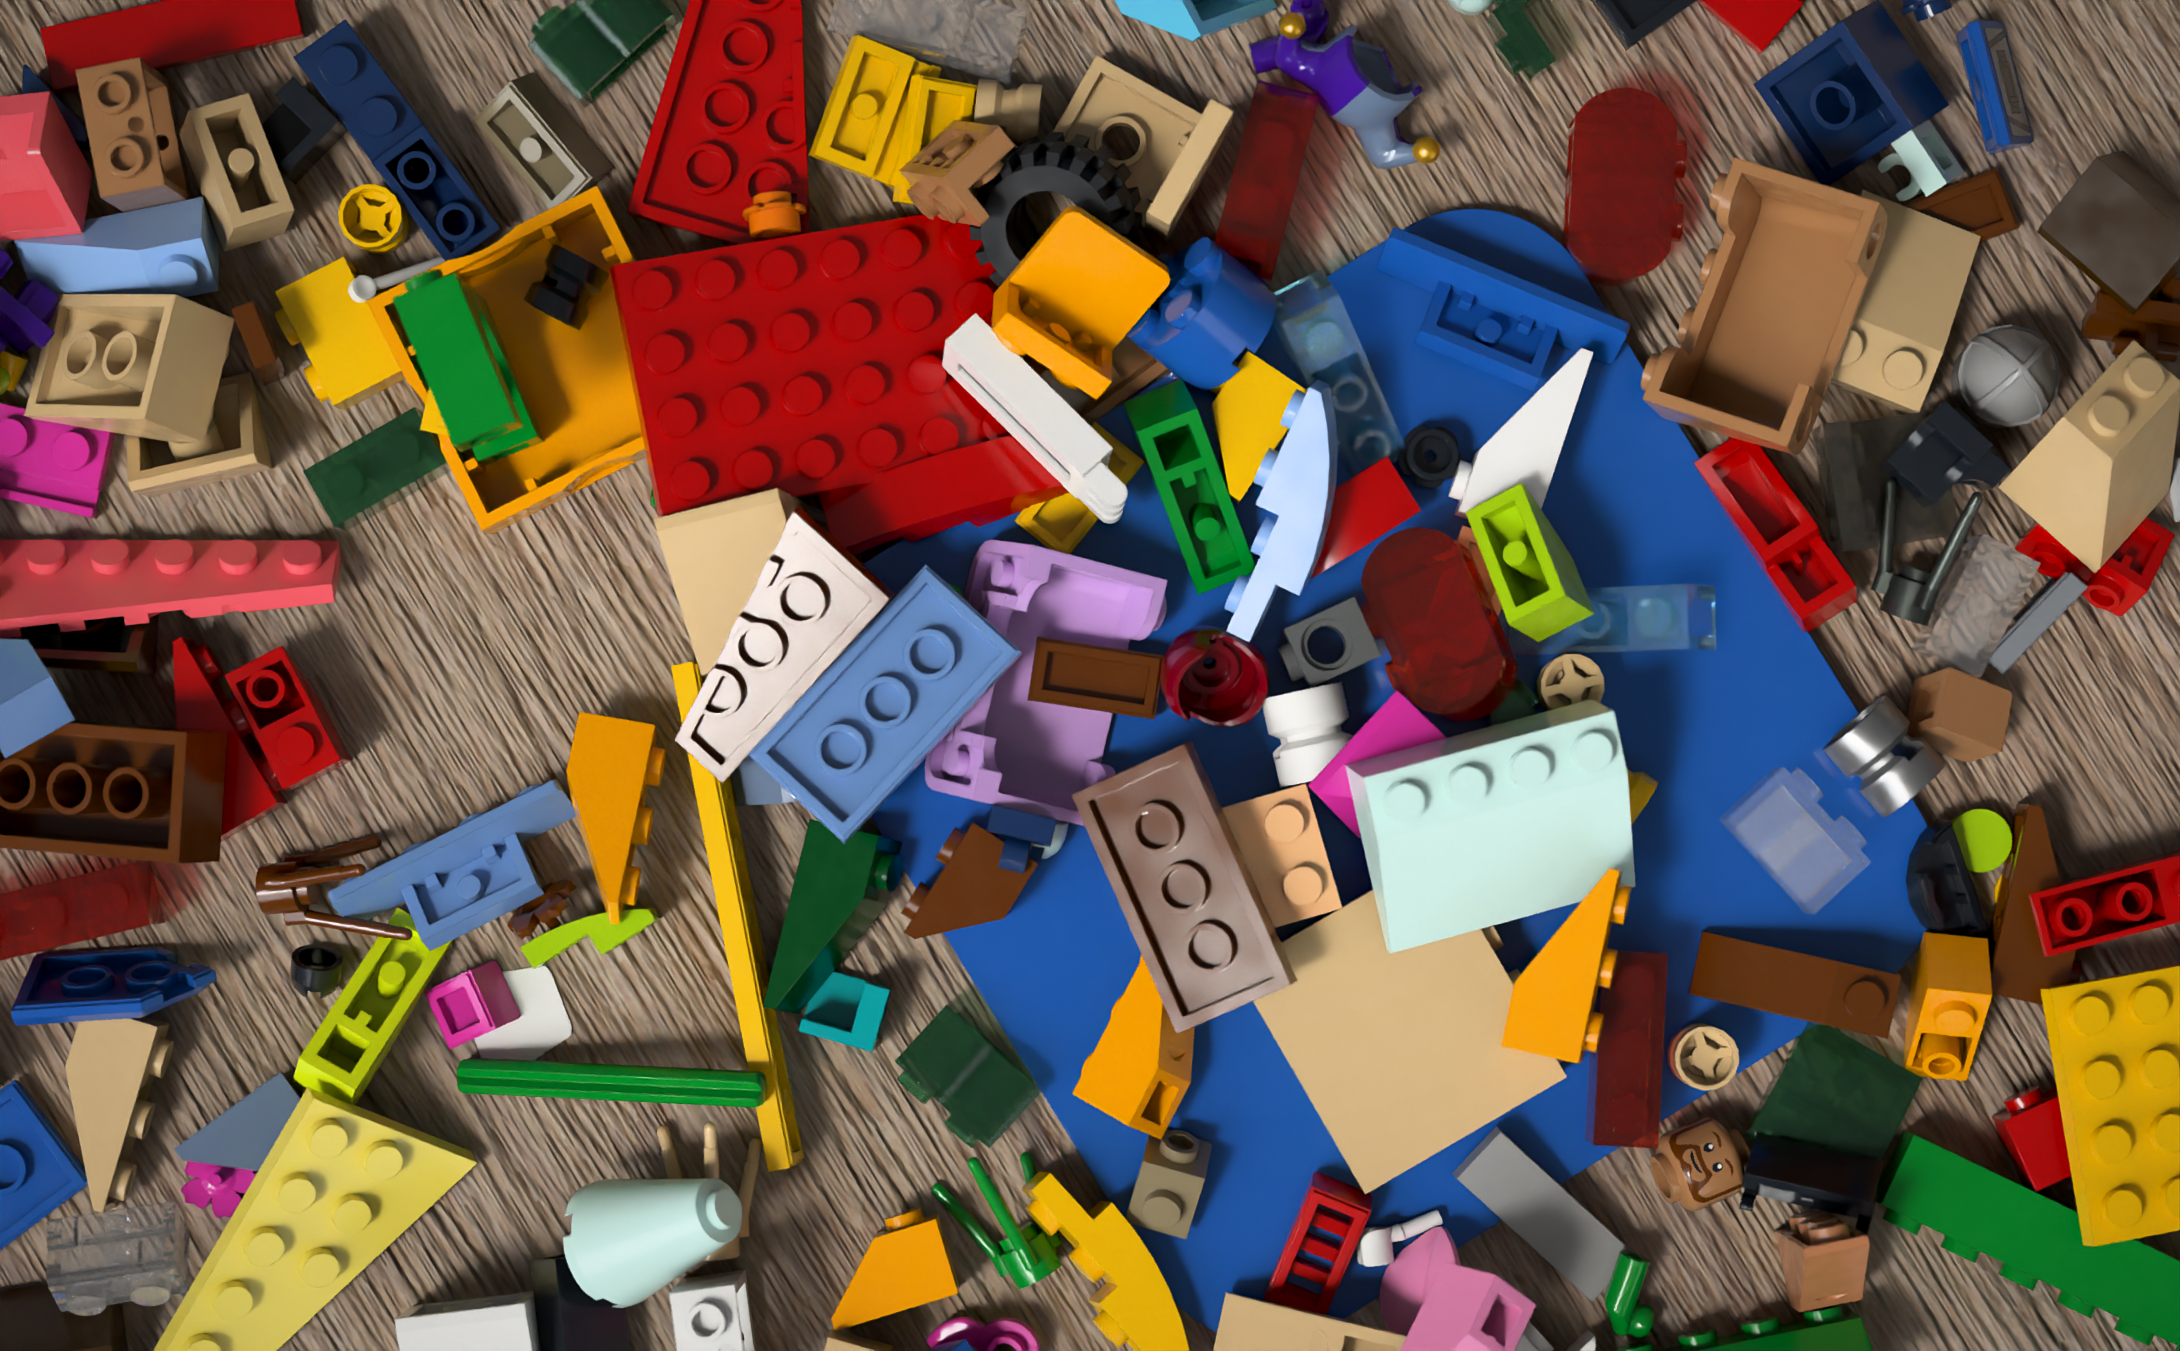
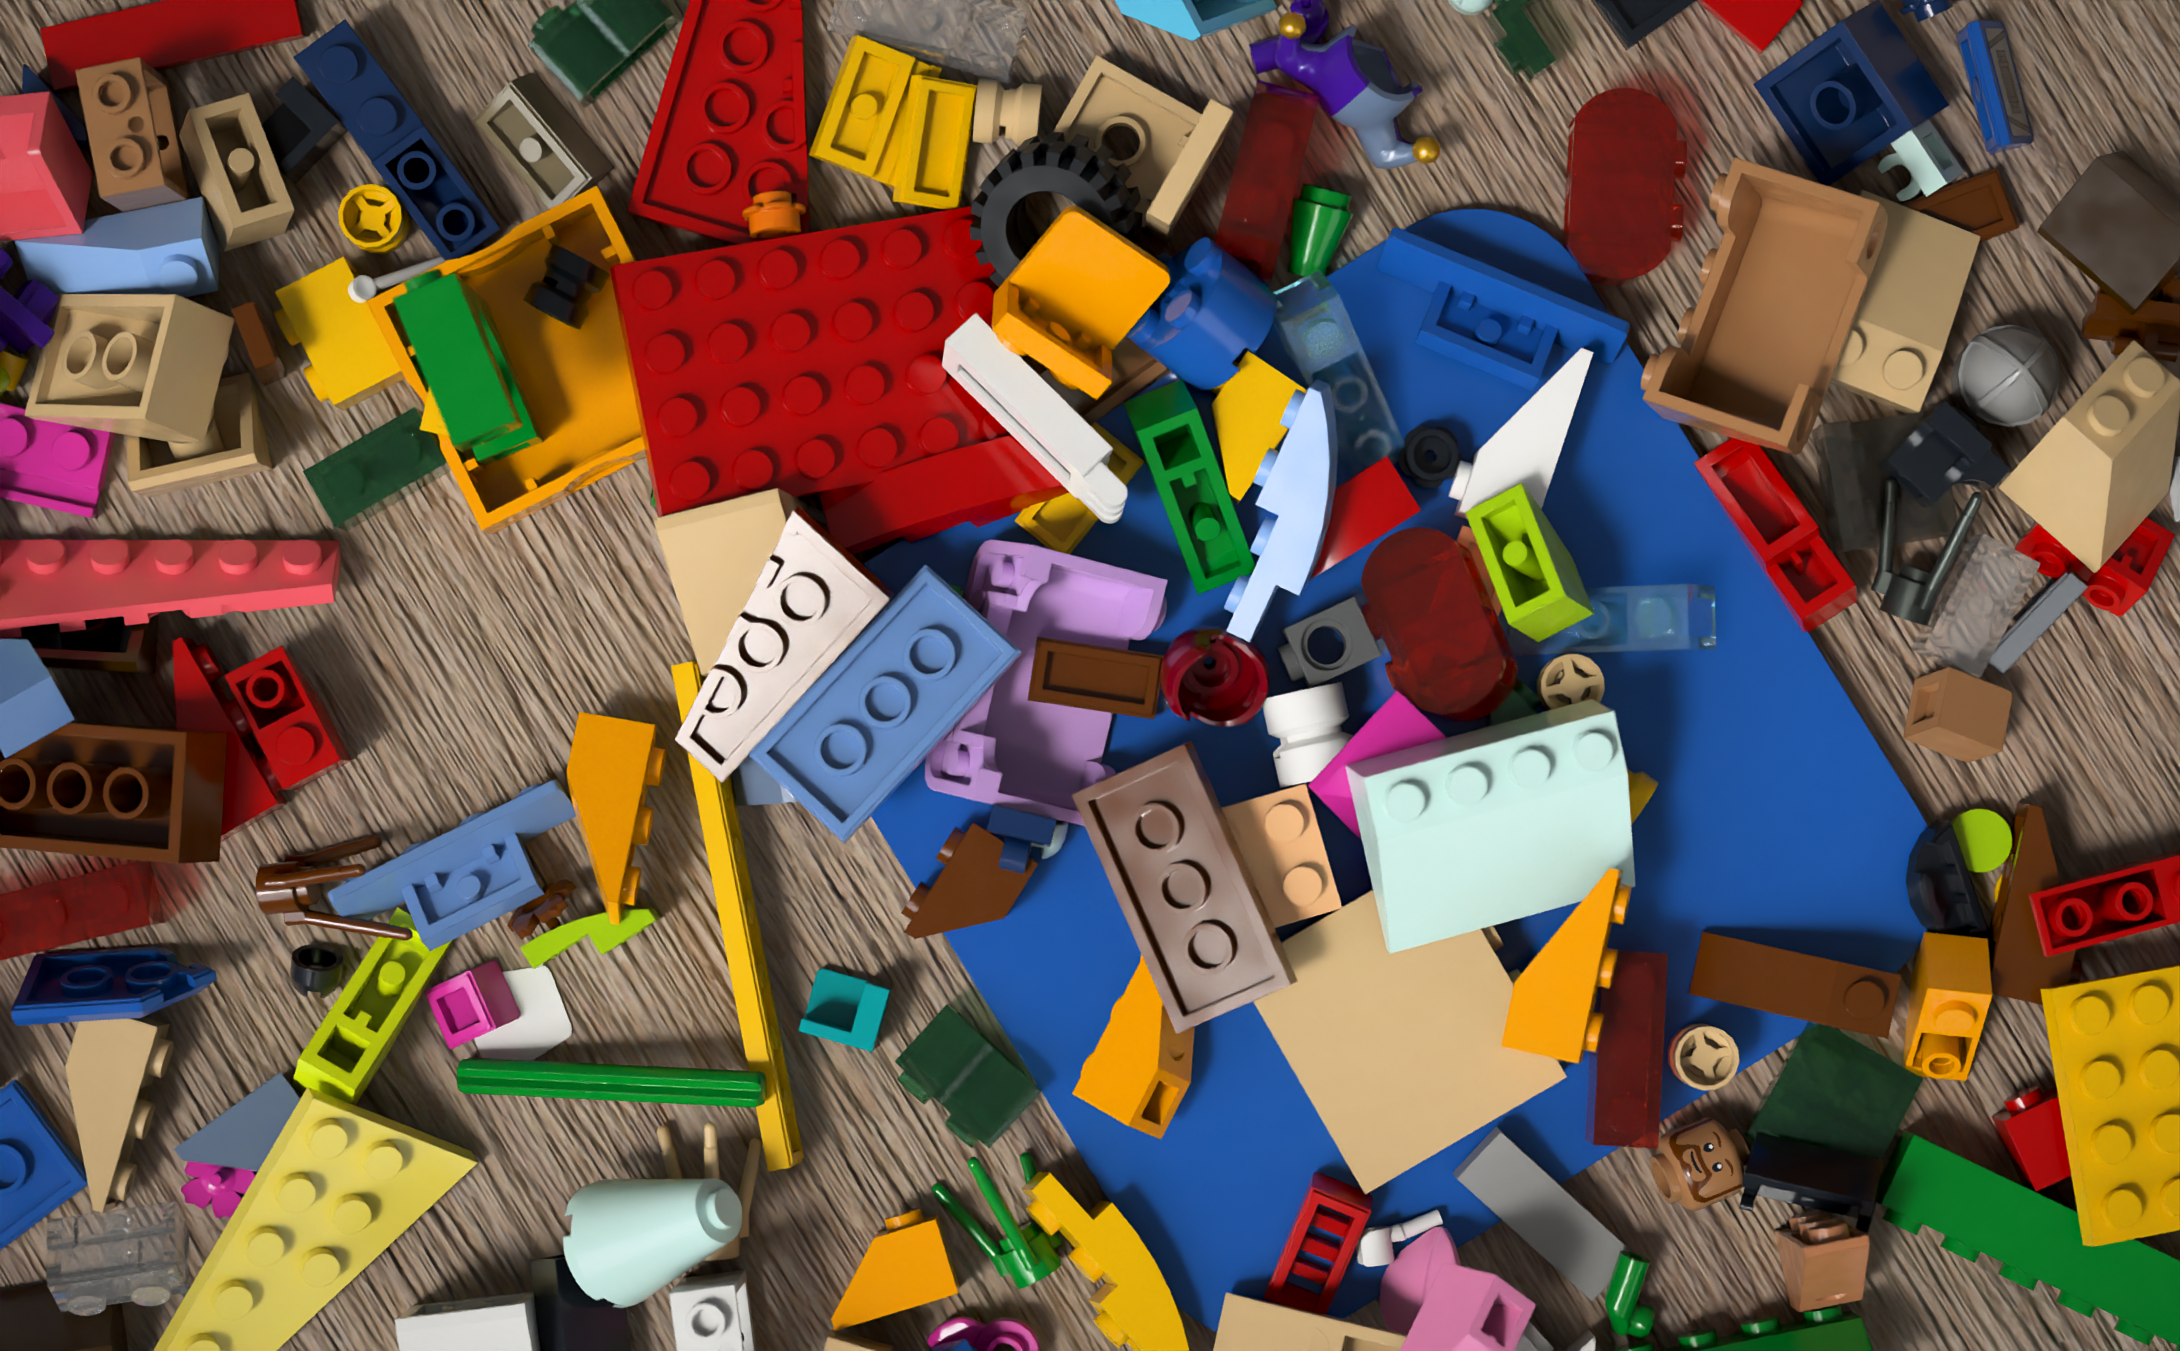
dark green slope [763,819,903,1014] -> none
medium nougat bracket [899,120,1015,227] -> none
dark tan bracket [1125,1130,1212,1239] -> none
clear brick [1719,767,1871,915] -> none
flat silver wheel [1822,695,1946,817] -> none
none -> green cone [1287,183,1354,281]

